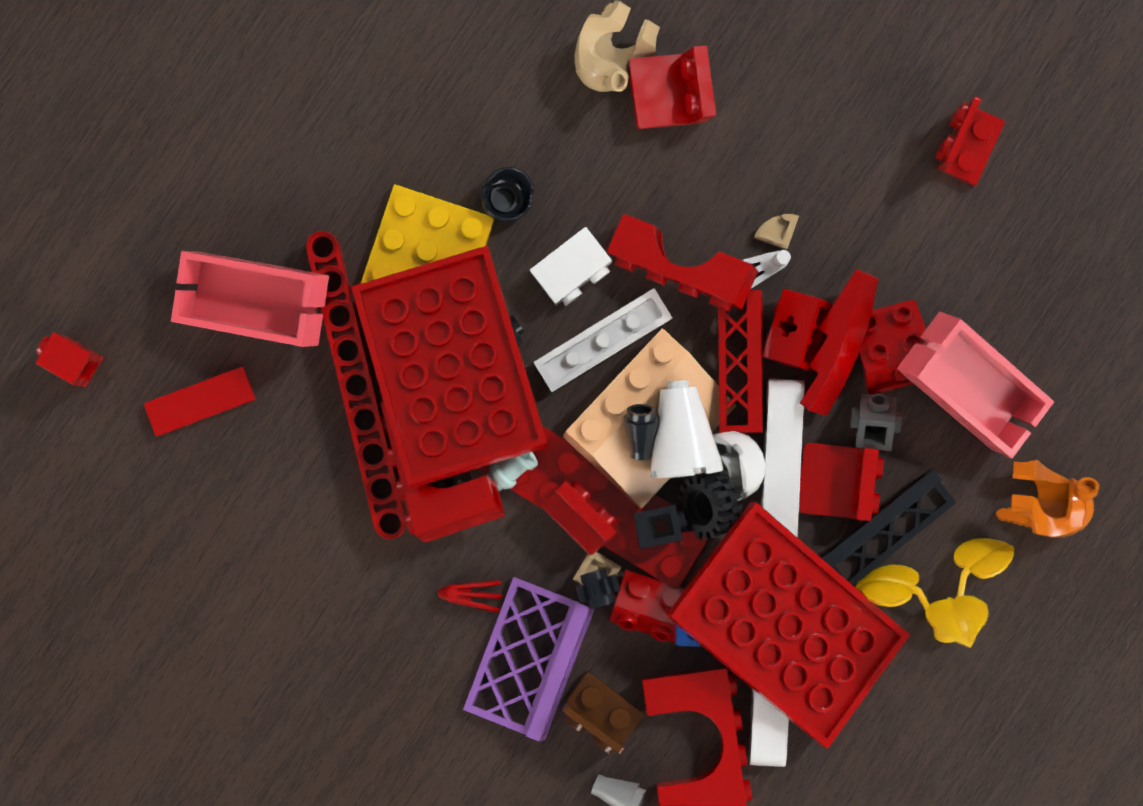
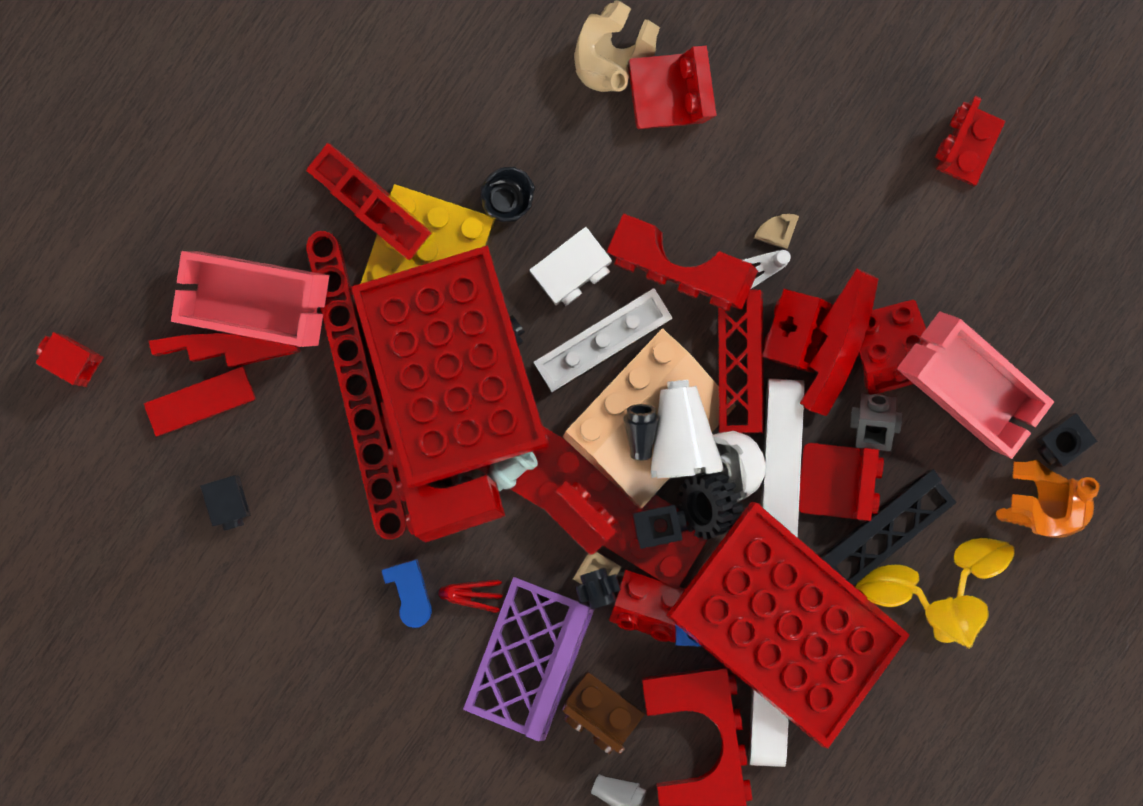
none -> red slope [149,333,301,368]
none -> black brick [200,475,251,531]
none -> red slope [306,143,432,260]
none -> blue leg [381,559,432,628]
none -> black brick [1036,413,1098,467]

